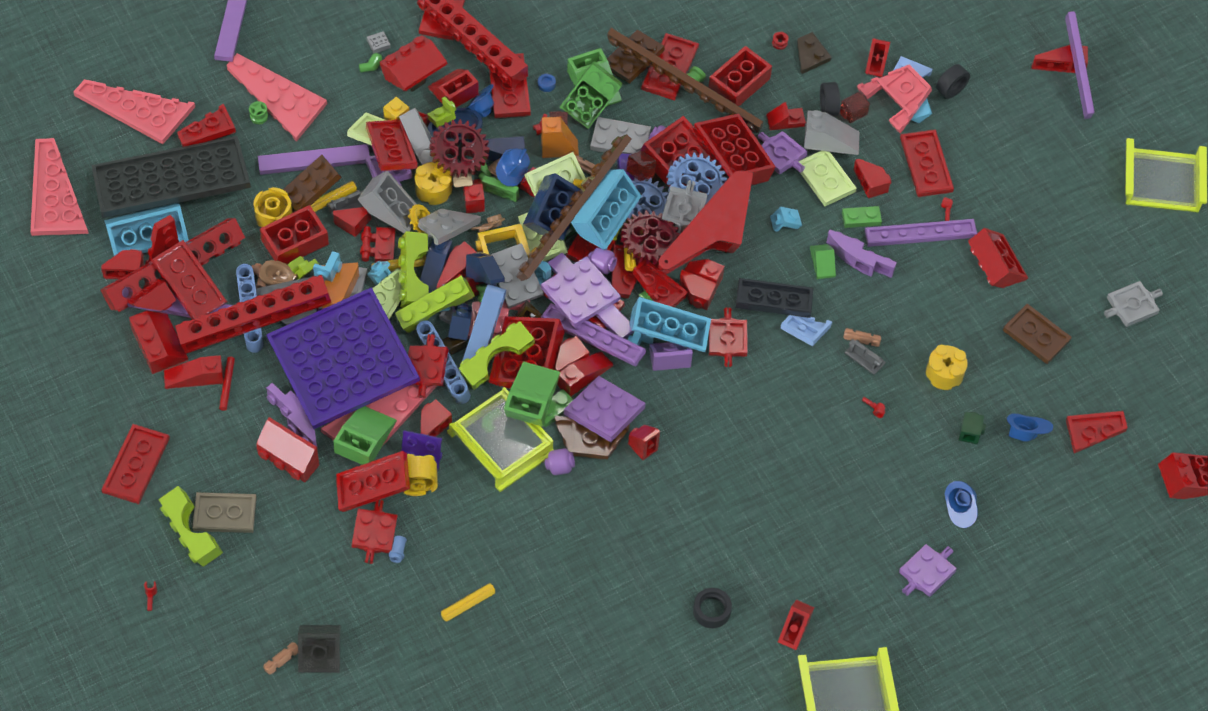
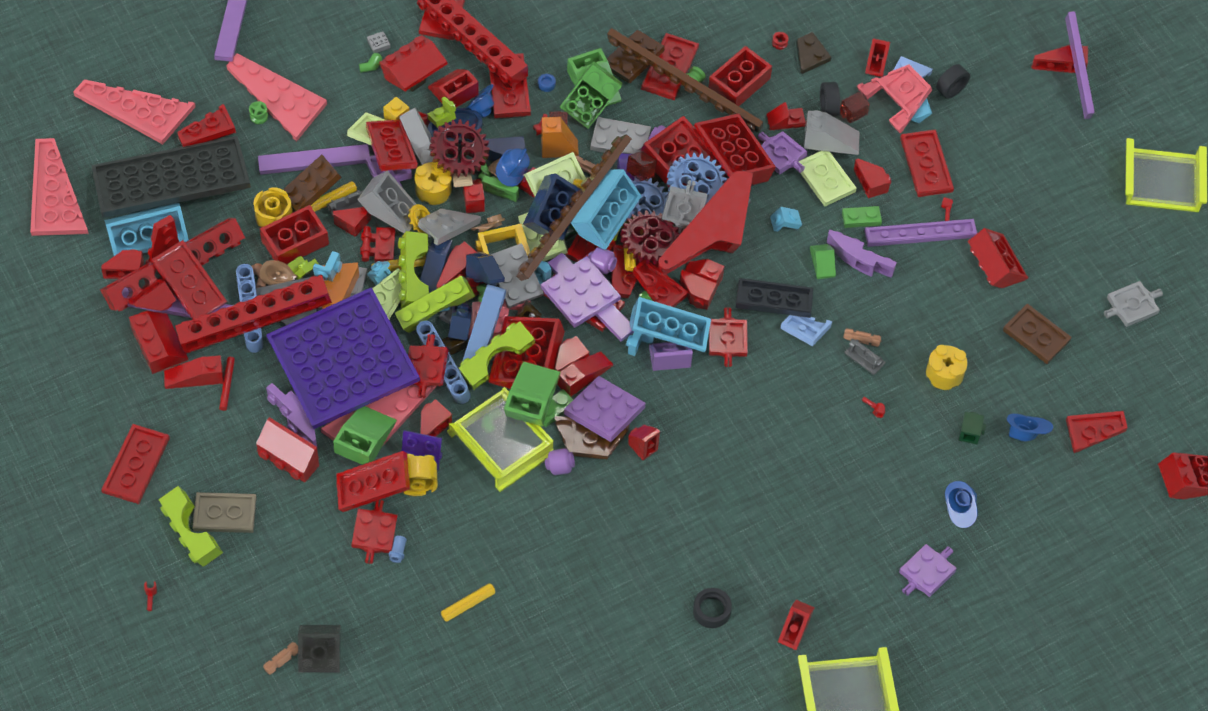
medium lavender tile [541,303,646,367] -> none

